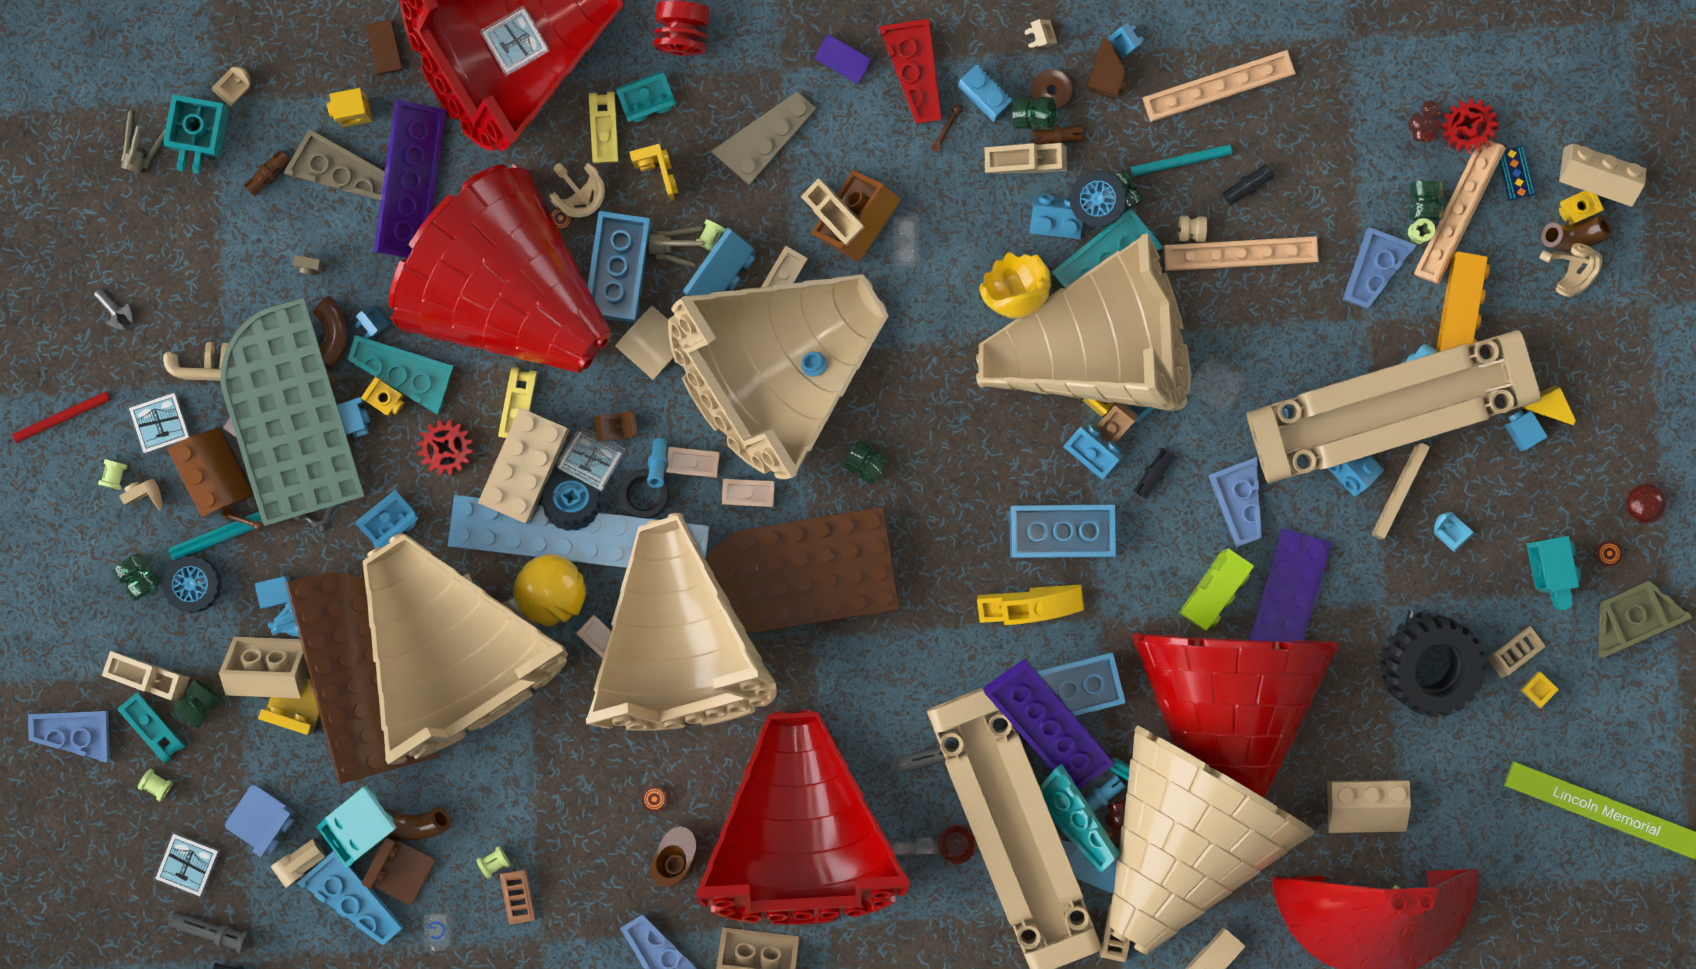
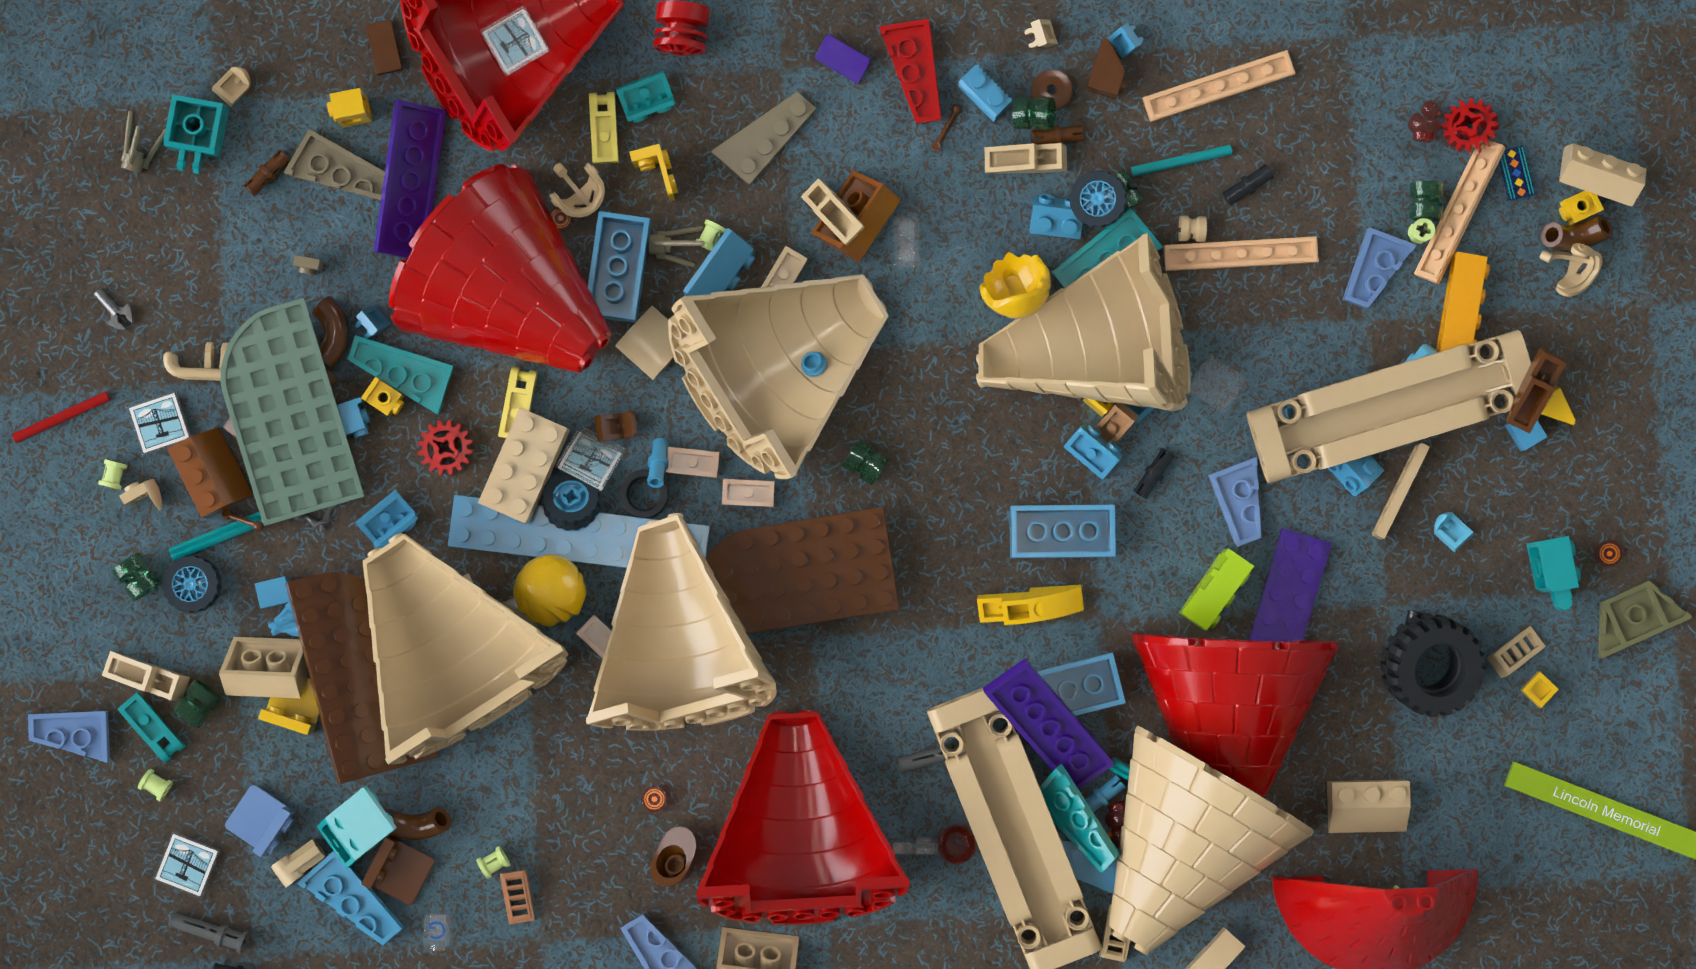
clear red hair [1626,484,1667,524] -> none
none -> reddish brown slope [1506,347,1567,434]

